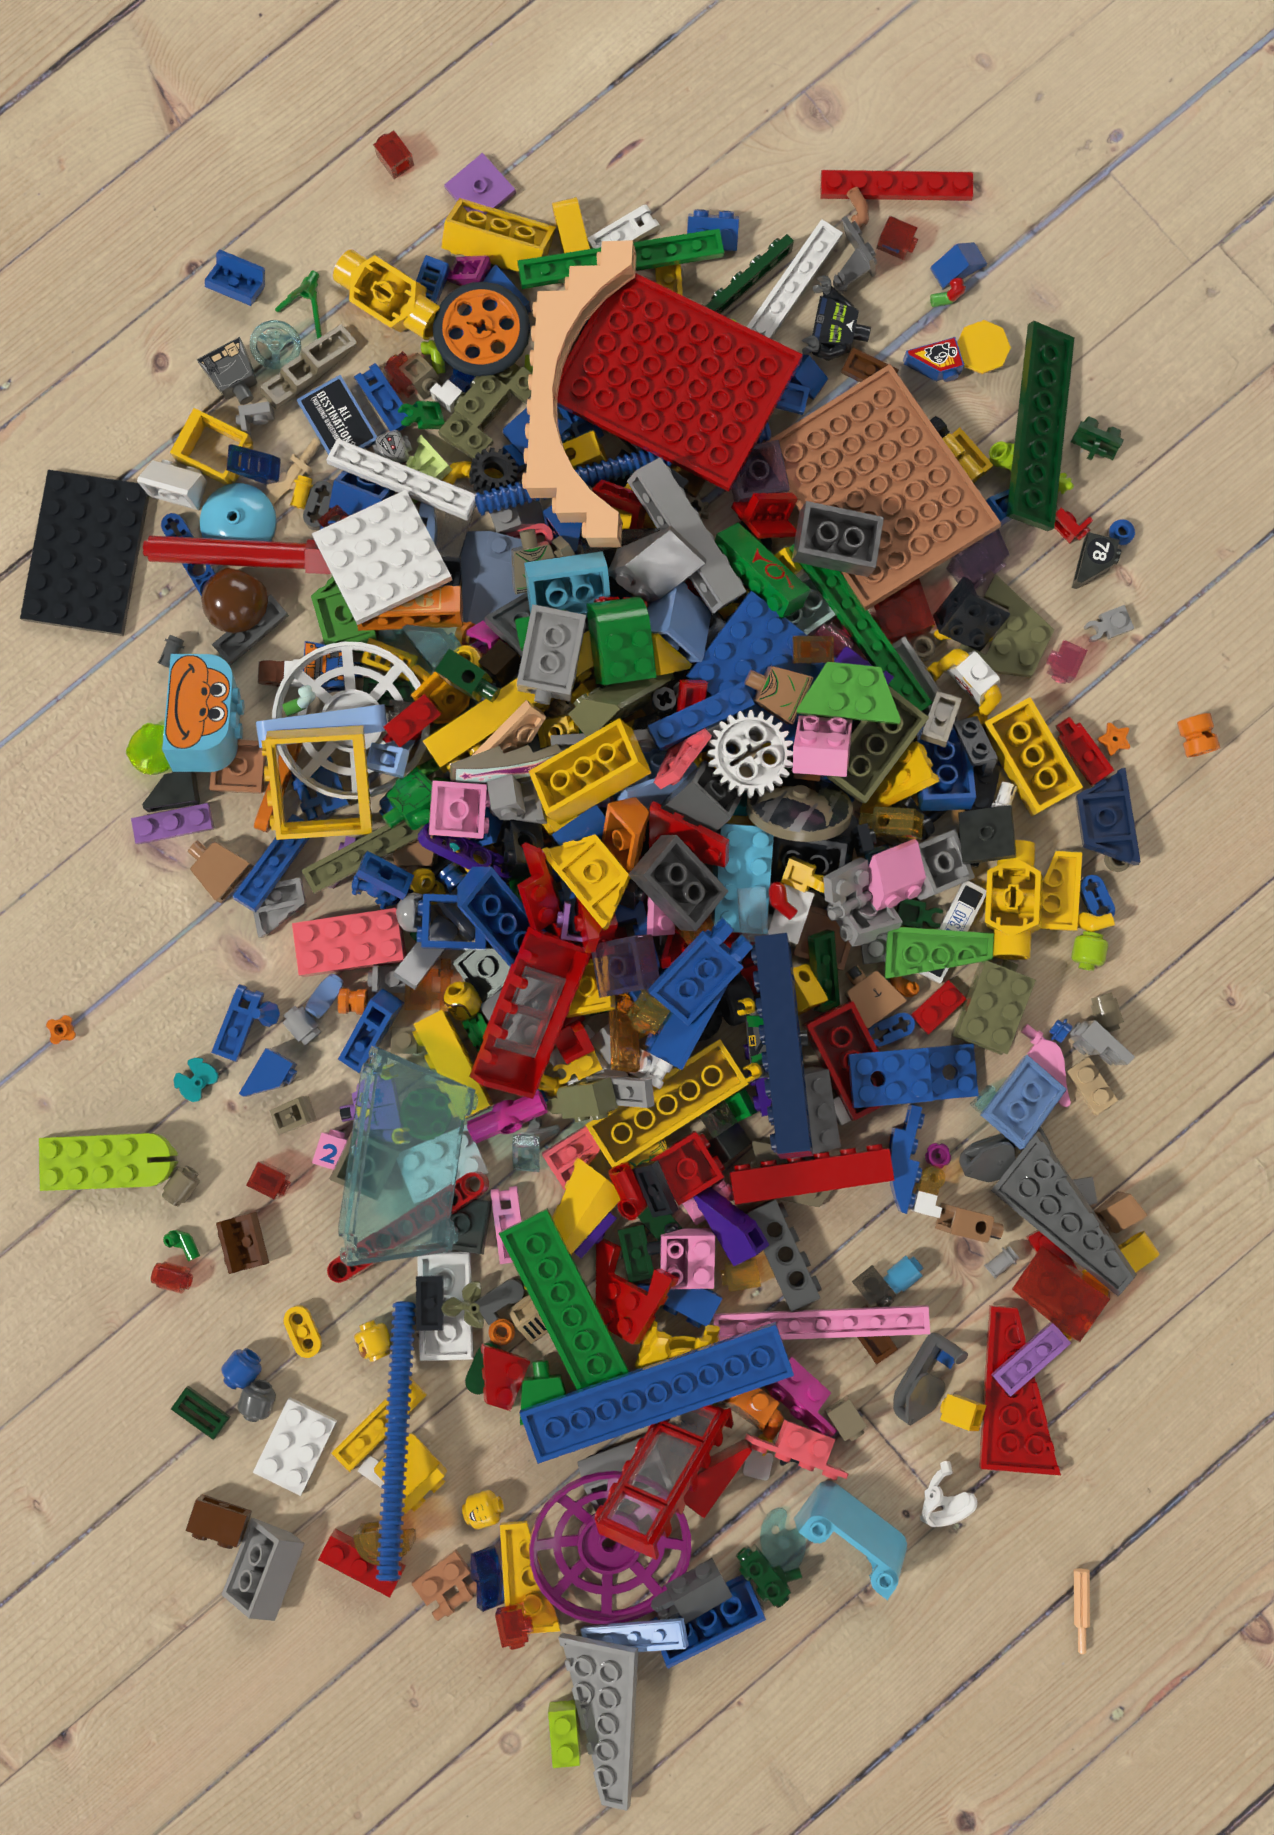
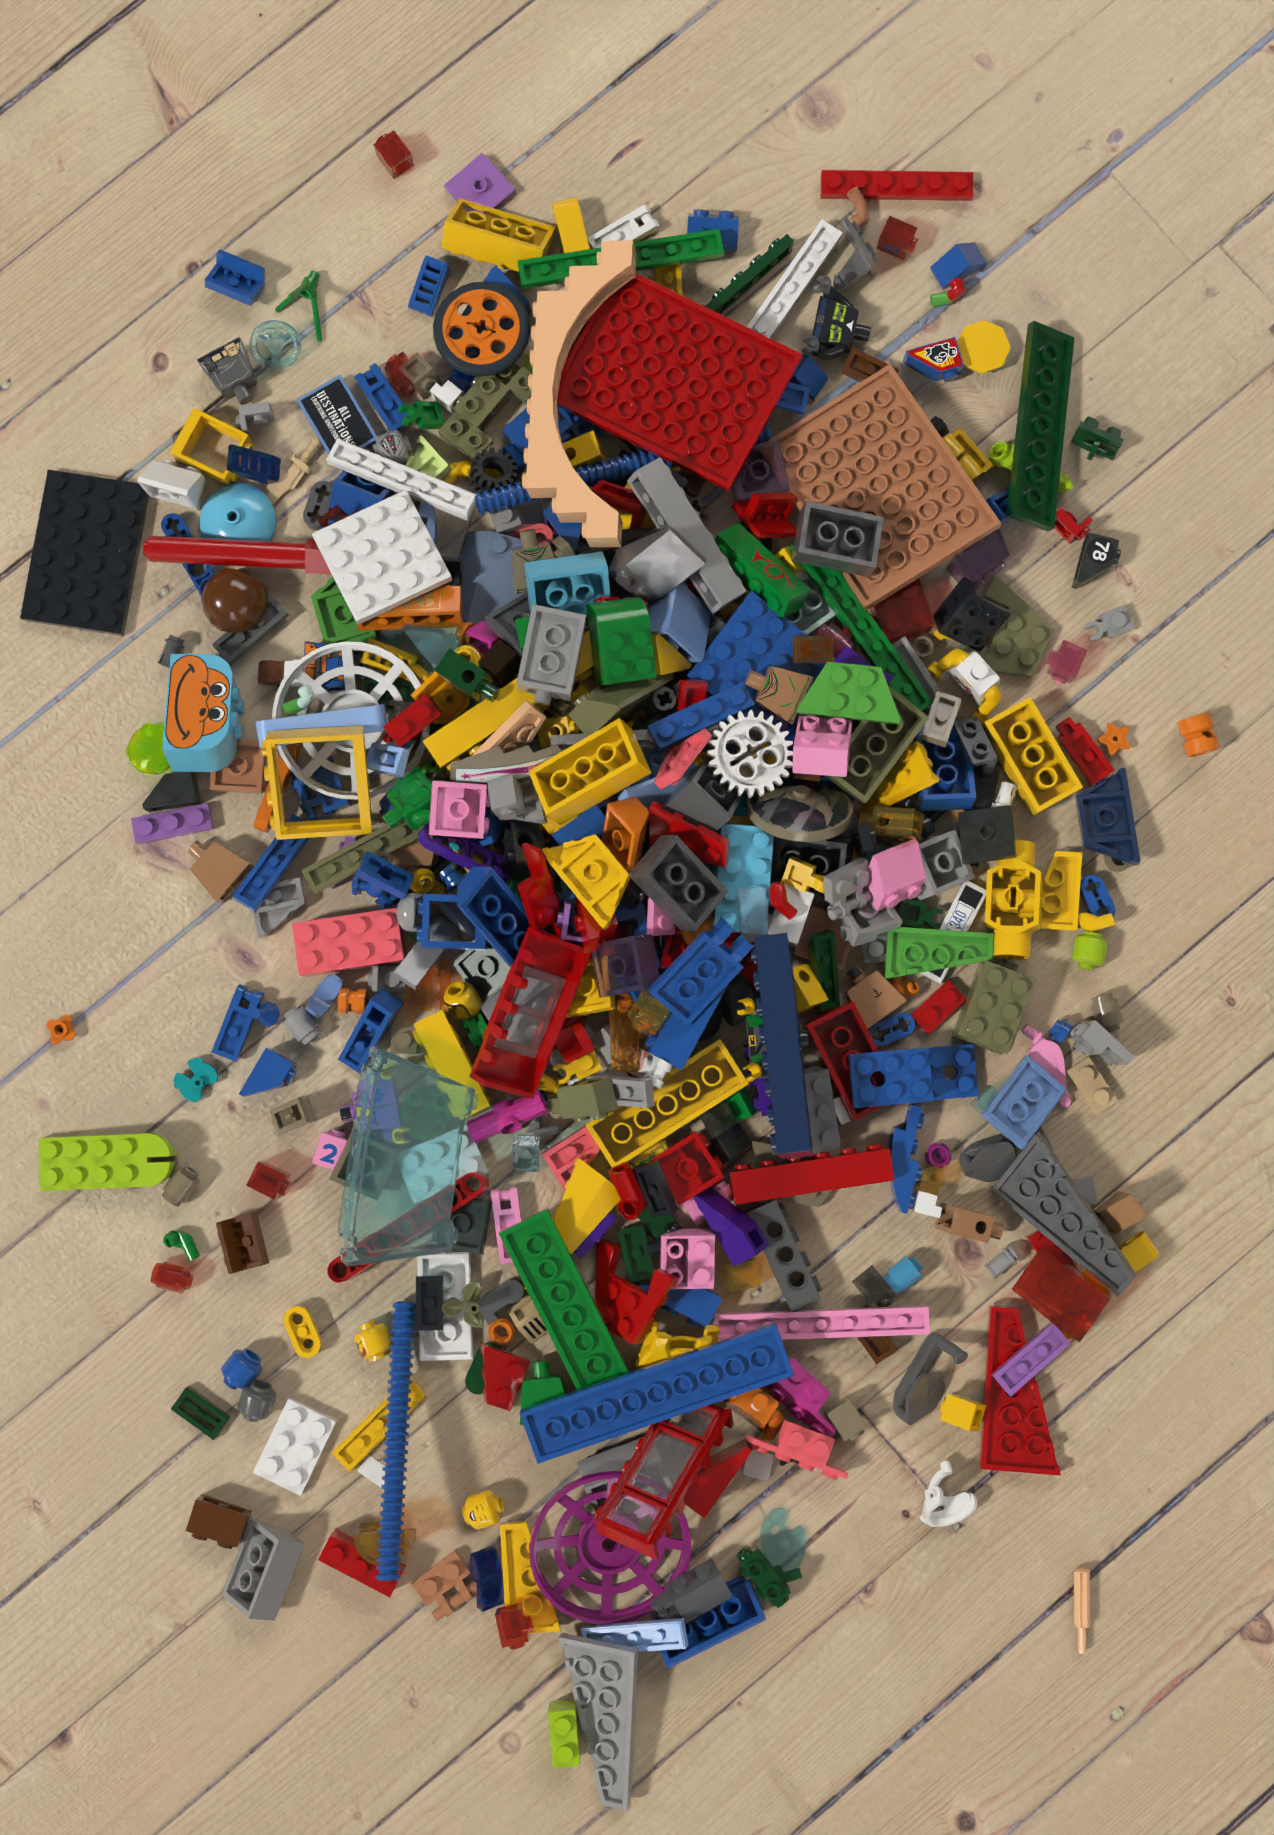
dark tan slope [260,324,358,410] -> none
yellow pin [290,475,313,510] -> none
yellow brick [333,249,440,340] -> none
yellow bracket [374,1433,448,1514] -> none
lime arm [421,339,446,374] -> none
magenta slope [447,255,492,286] -> none
medium azure windscreen [794,1480,907,1600] -> none
blue piece [935,1350,955,1369] -> none
blue plate [1108,519,1135,546] -> none

